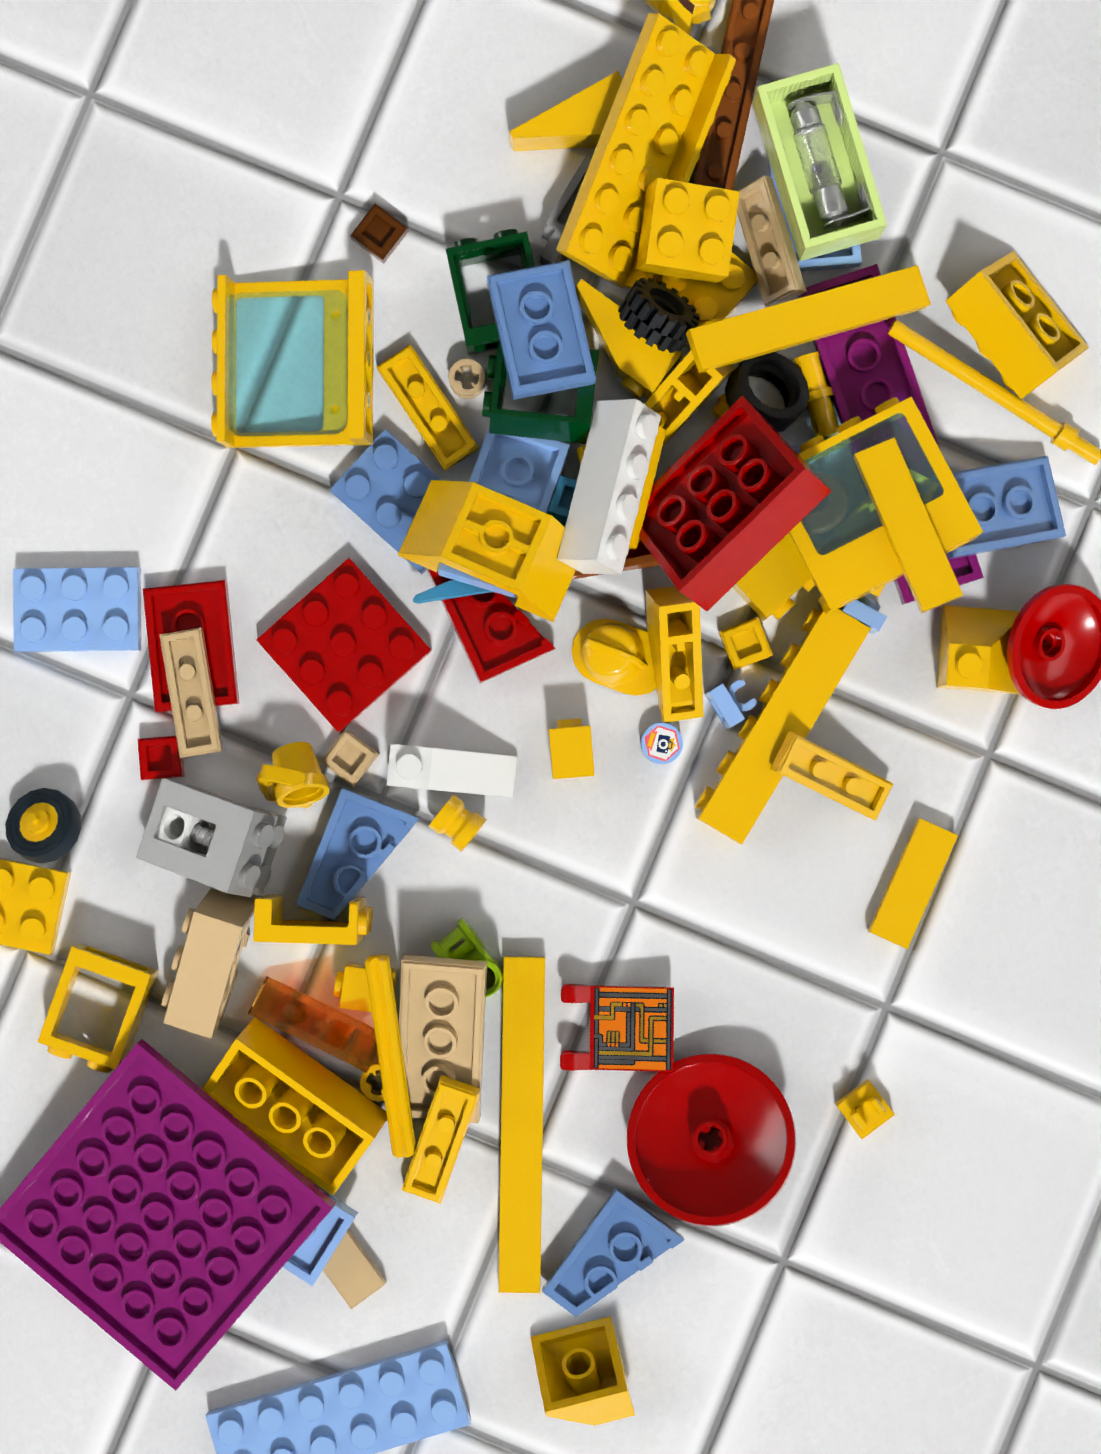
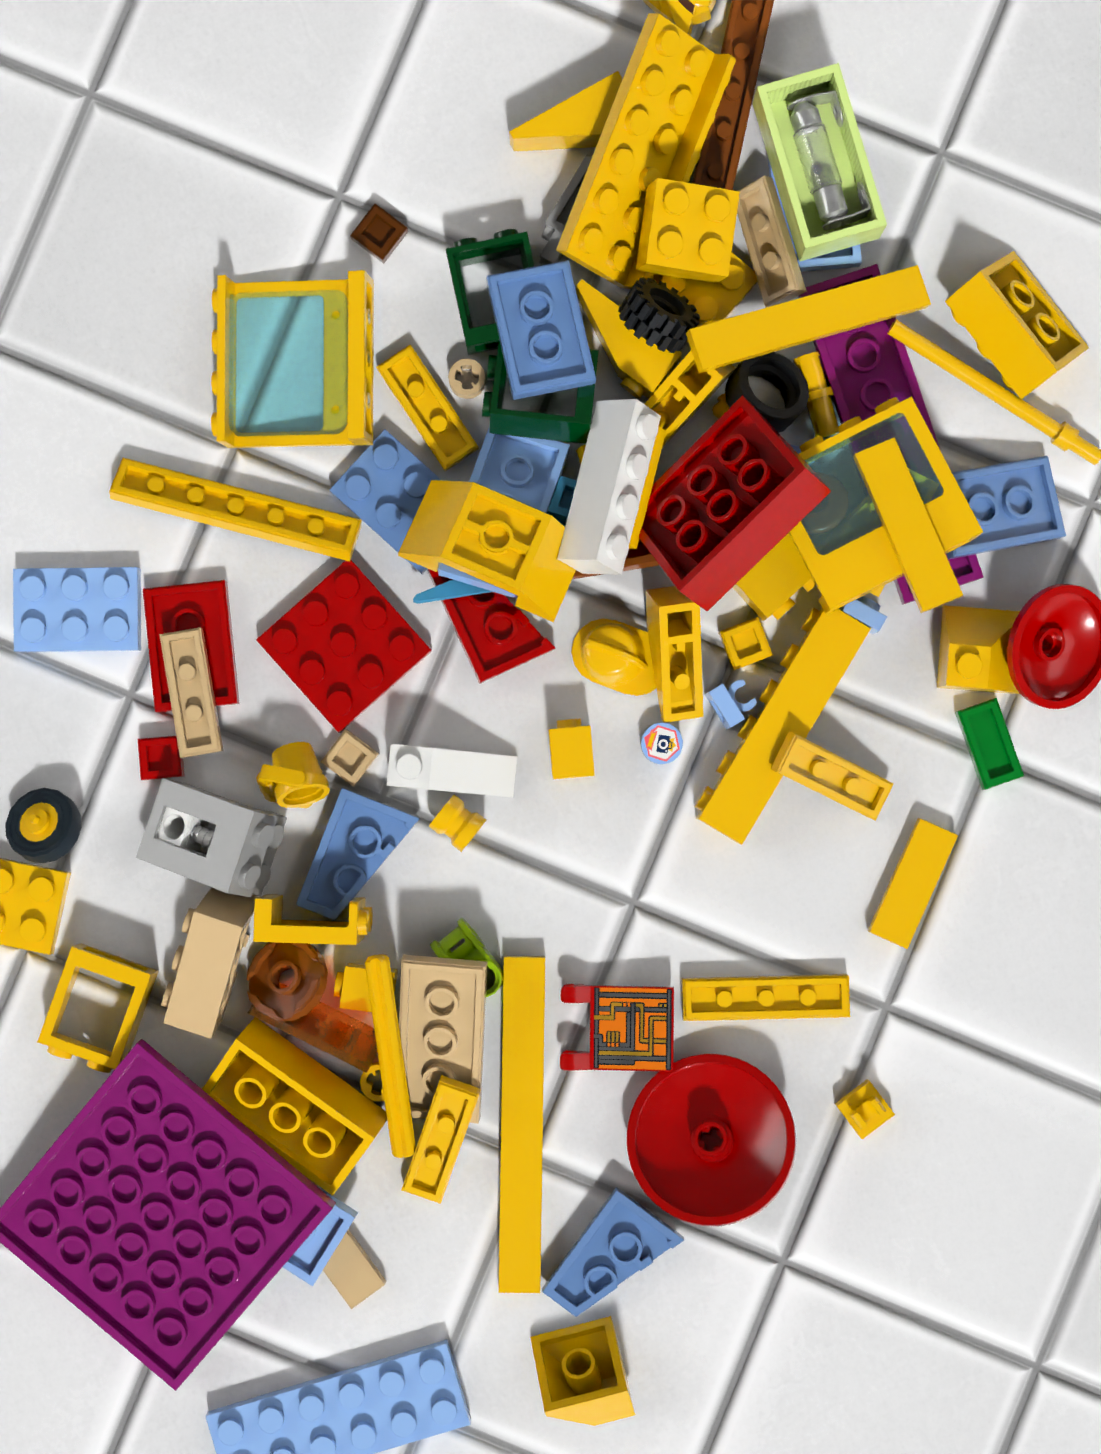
none -> yellow tile [109,457,362,562]
none -> dark orange tile [246,942,328,1021]
none -> yellow tile [682,974,850,1021]
none -> green tile [955,698,1024,790]

